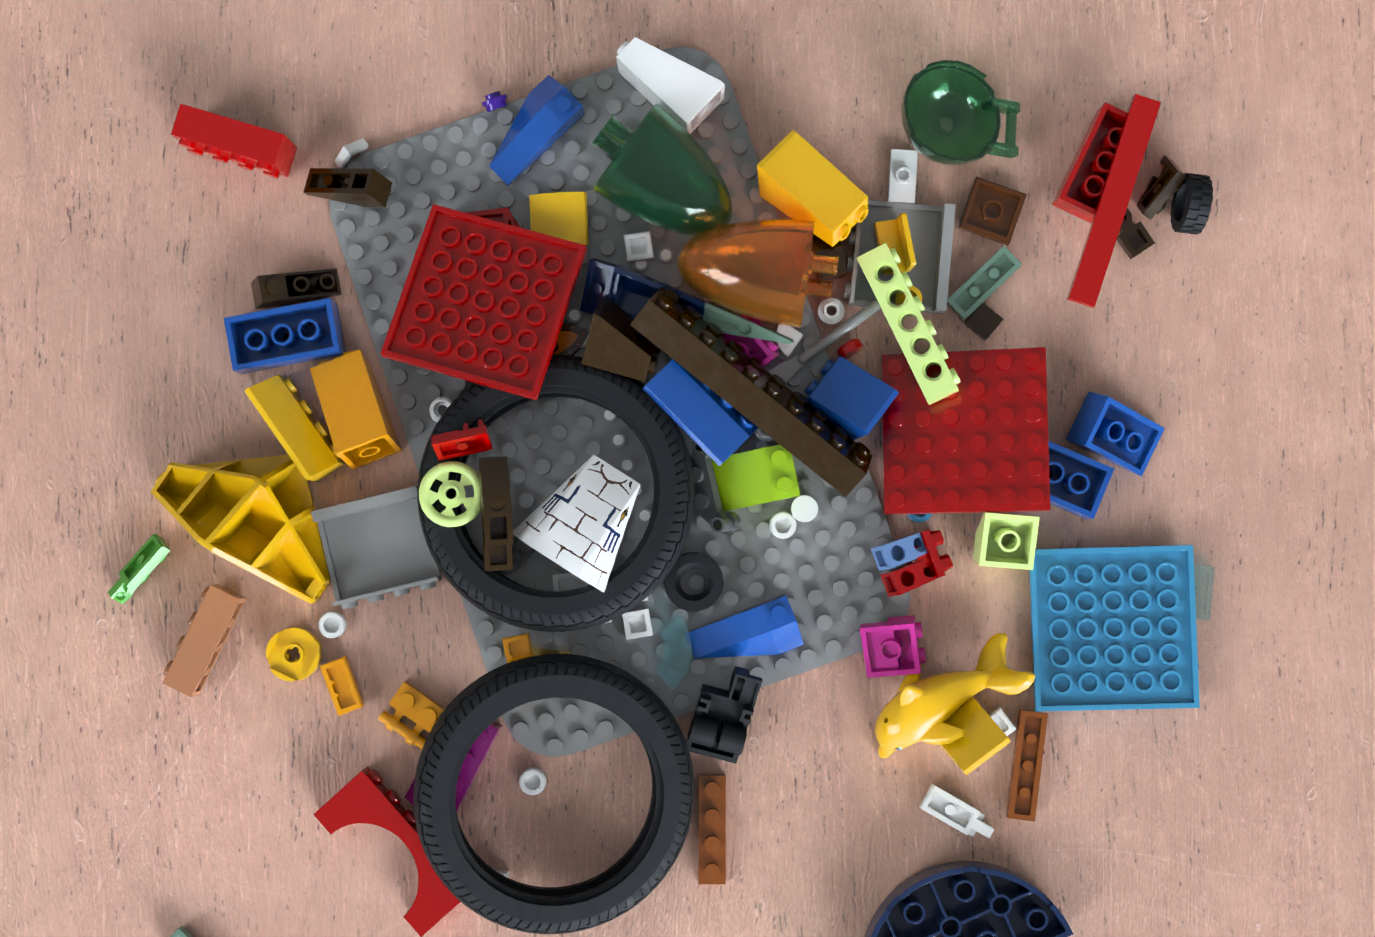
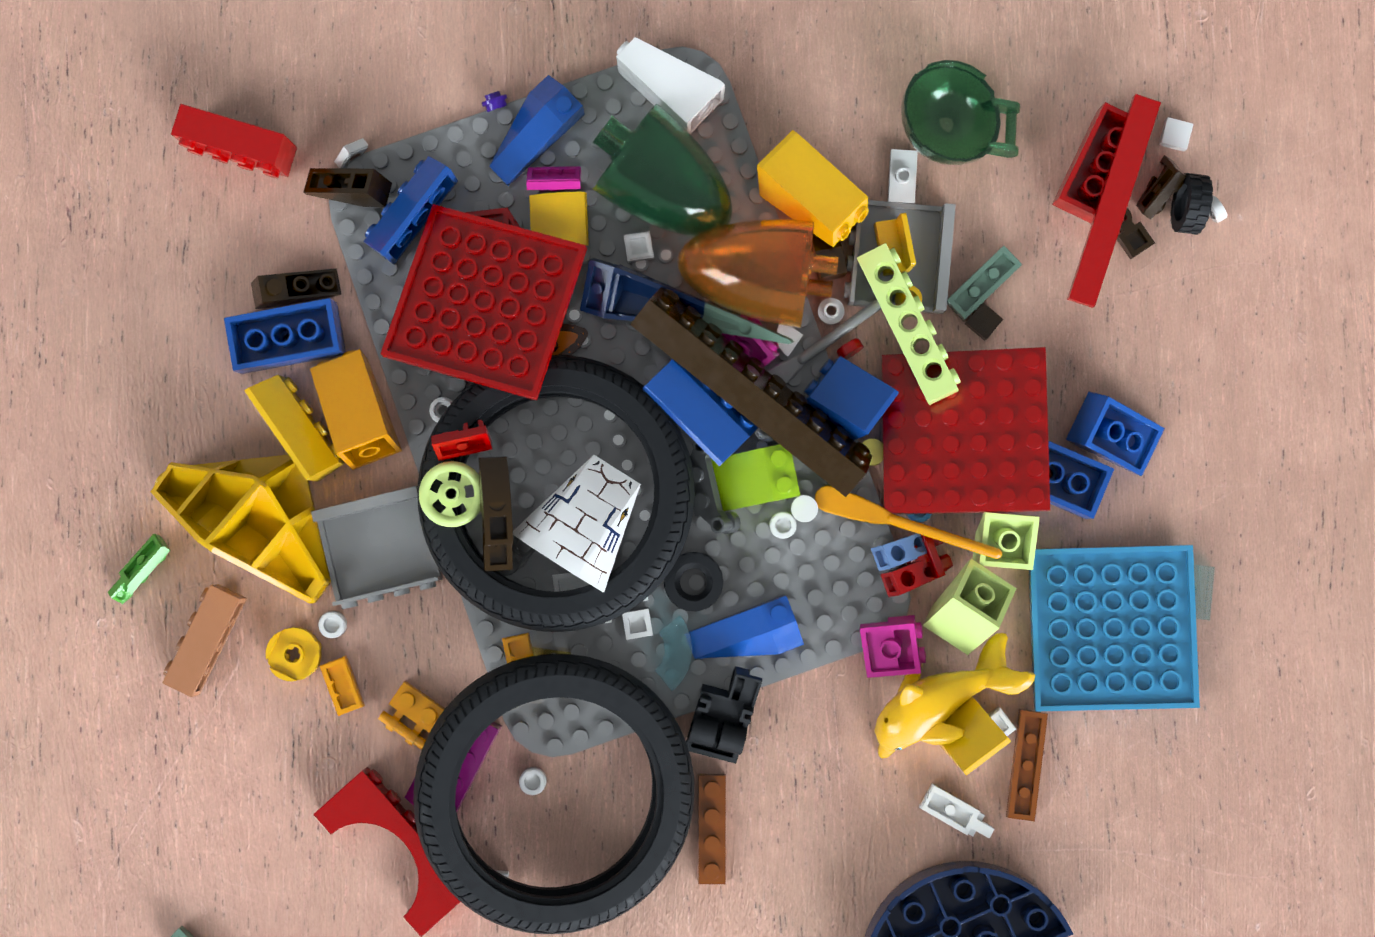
dark brown slope [581,296,661,382] -> none
reddish brown plate [958,177,1027,246] -> none
none -> blue slope [364,156,458,265]
none -> dark pink plate [526,166,582,191]
none -> light orange piece [814,485,1002,559]
none -> light yellow tile [863,439,883,466]
none -> yellowish green slope [923,559,1017,655]
none -> white tile [1158,117,1193,152]
none -> white tile [1209,195,1227,223]

